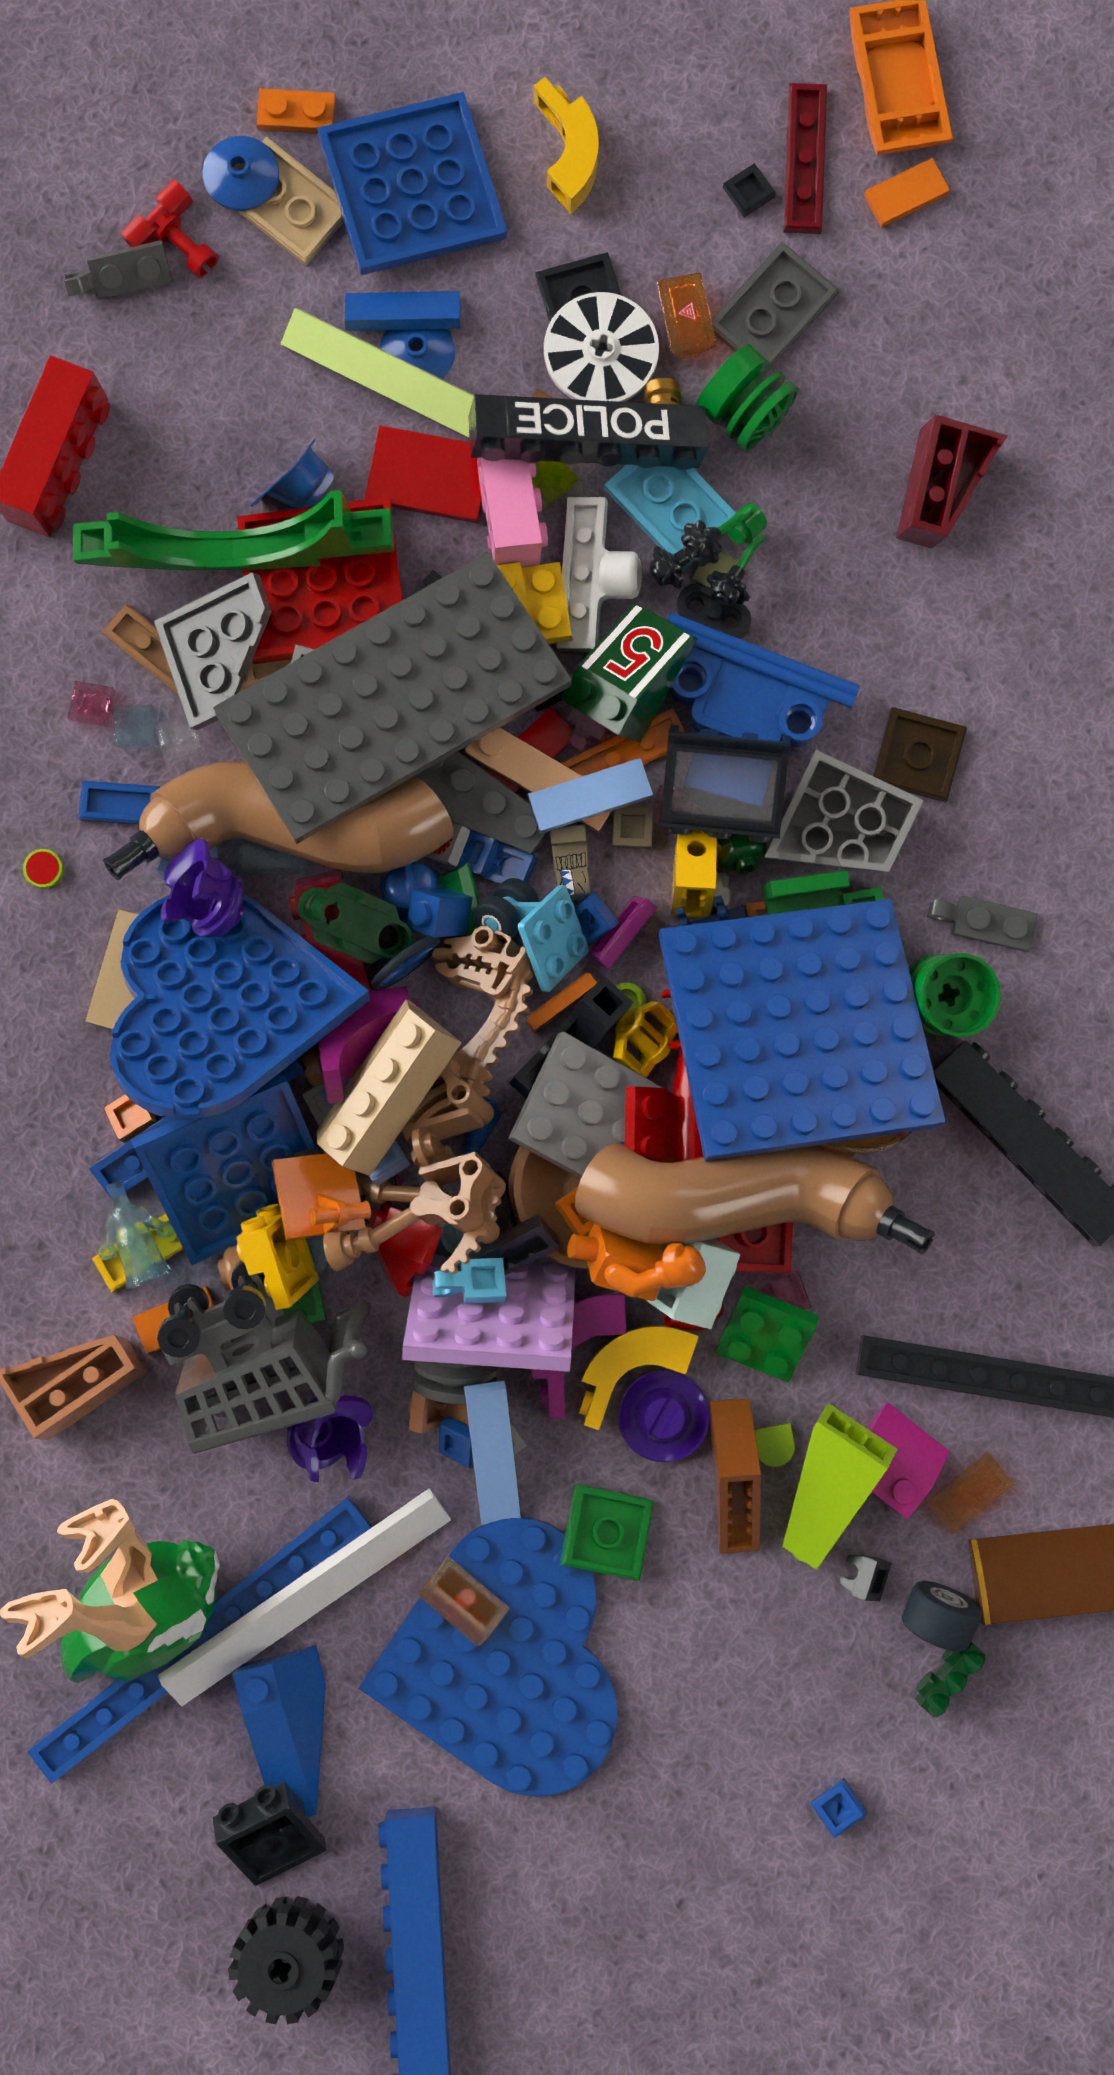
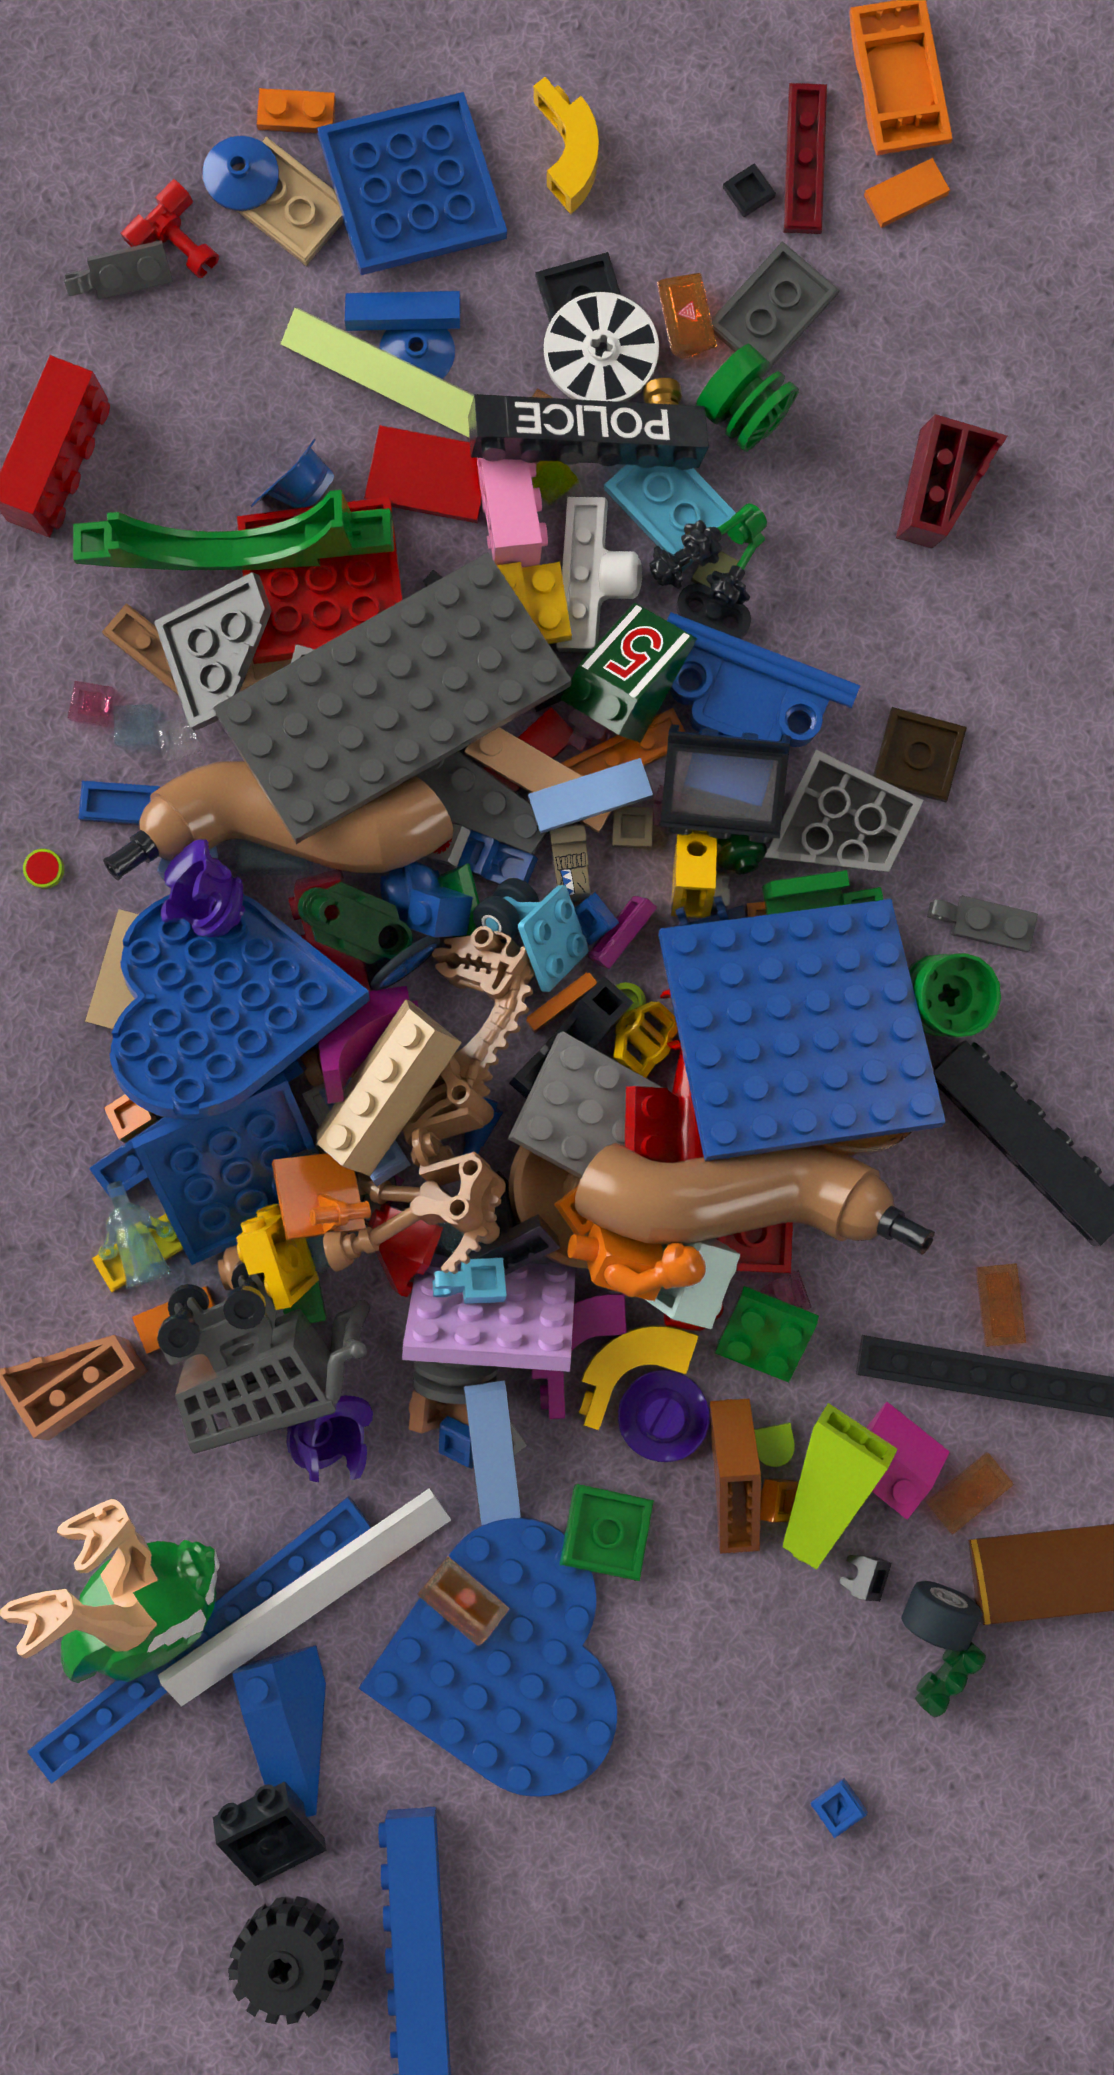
none -> orange plate [760,1479,798,1522]
none -> clear orange plate [975,1263,1026,1347]

